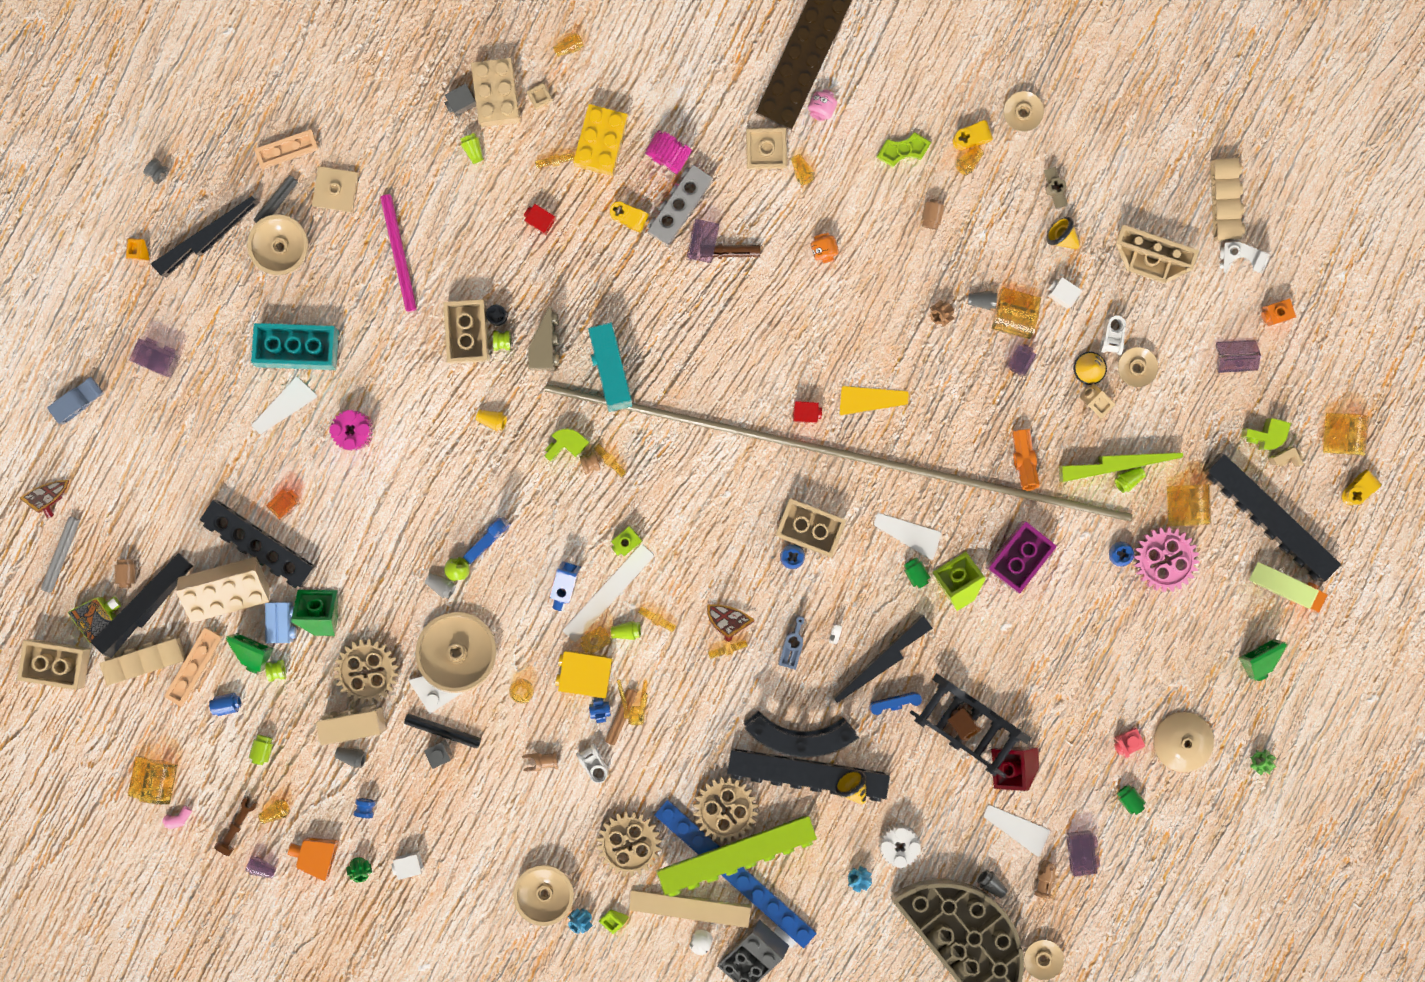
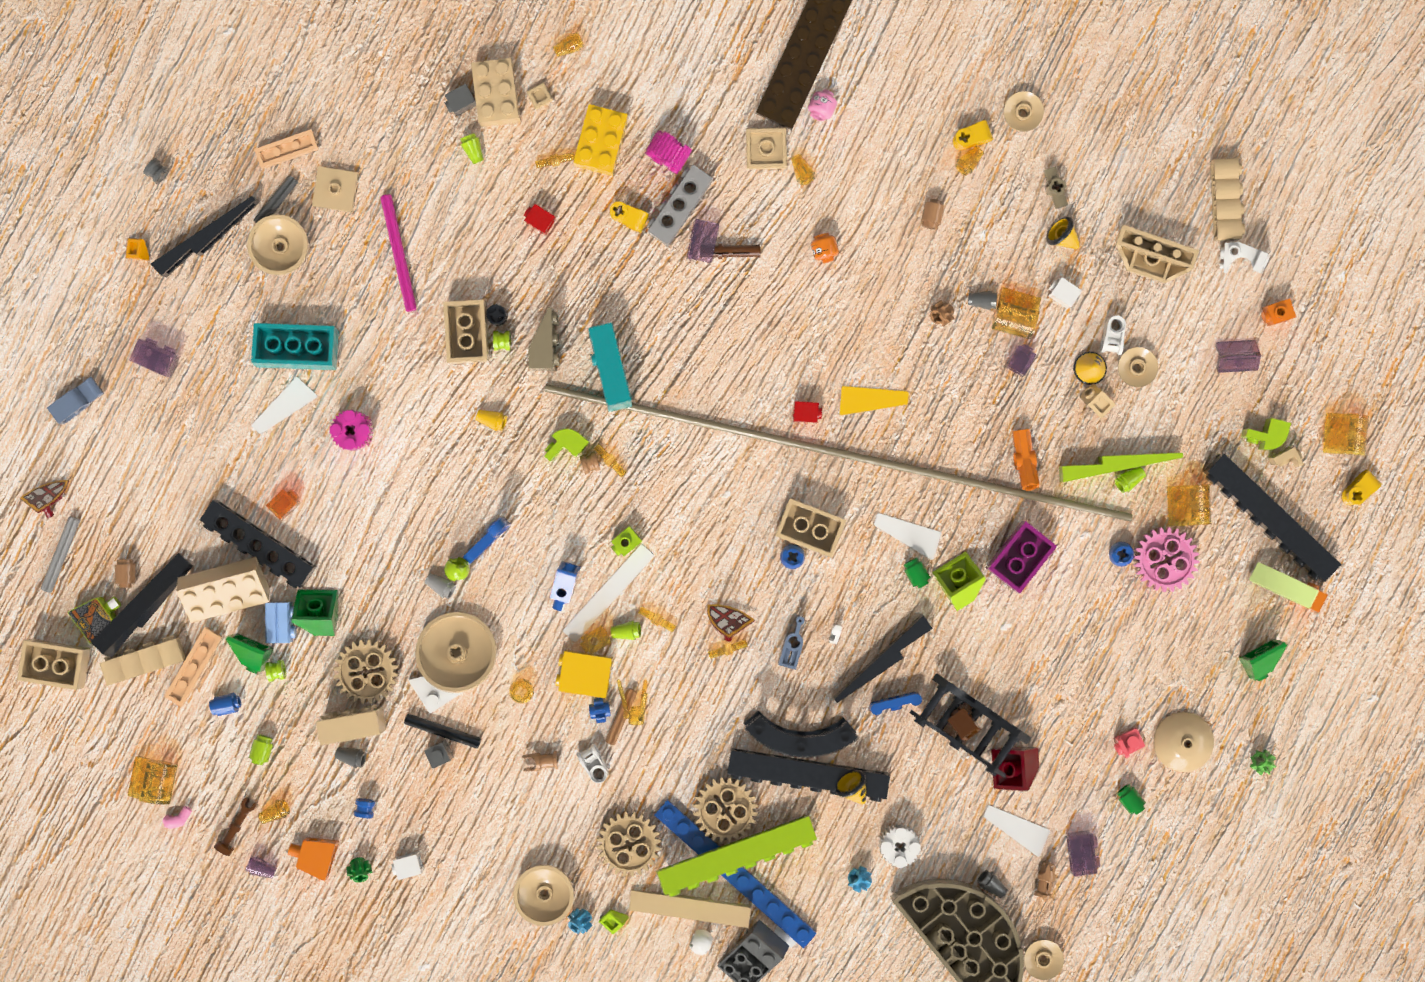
lime tile [876,132,932,168] -> none

